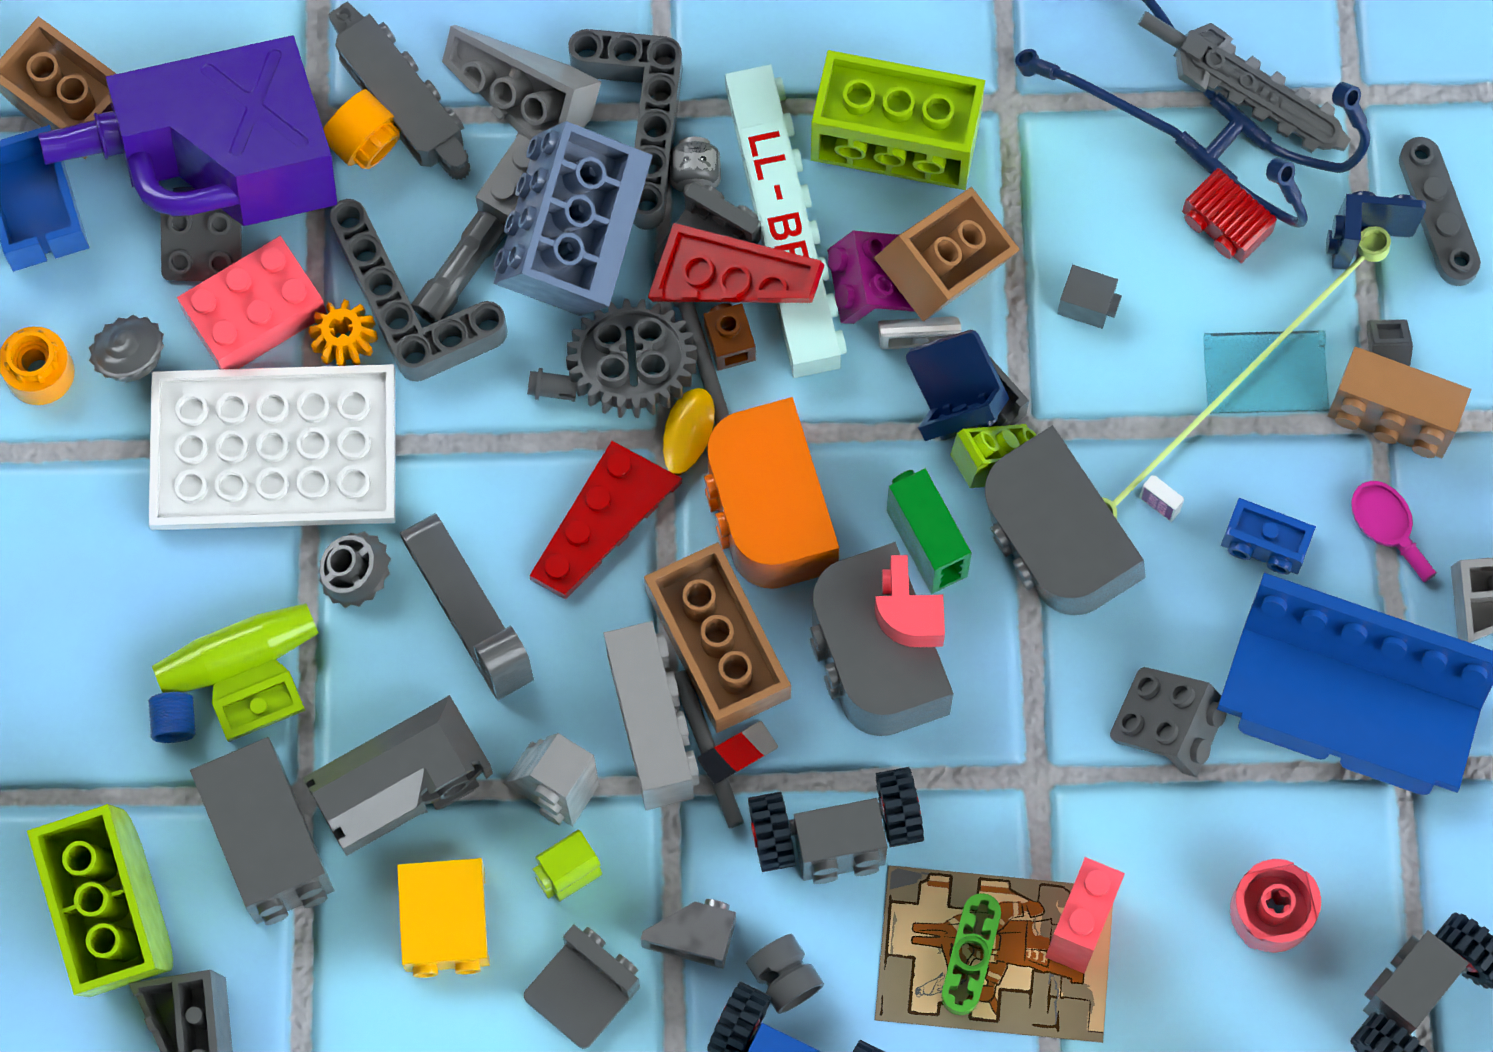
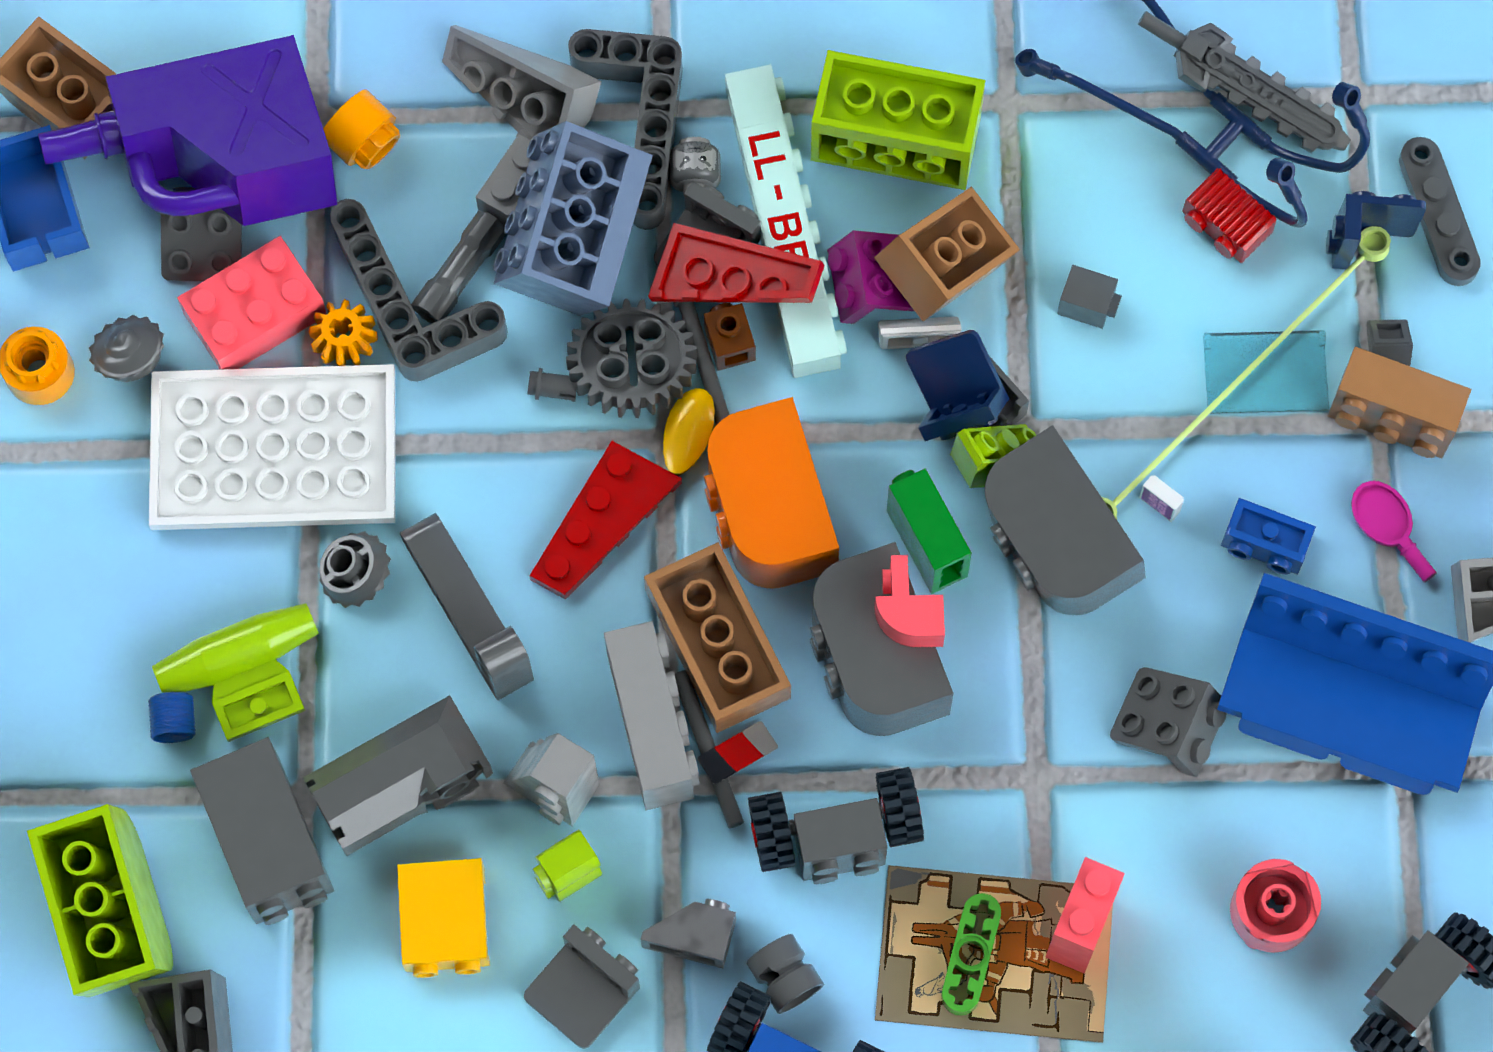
dark grey hinge [329,1,470,180] -> none

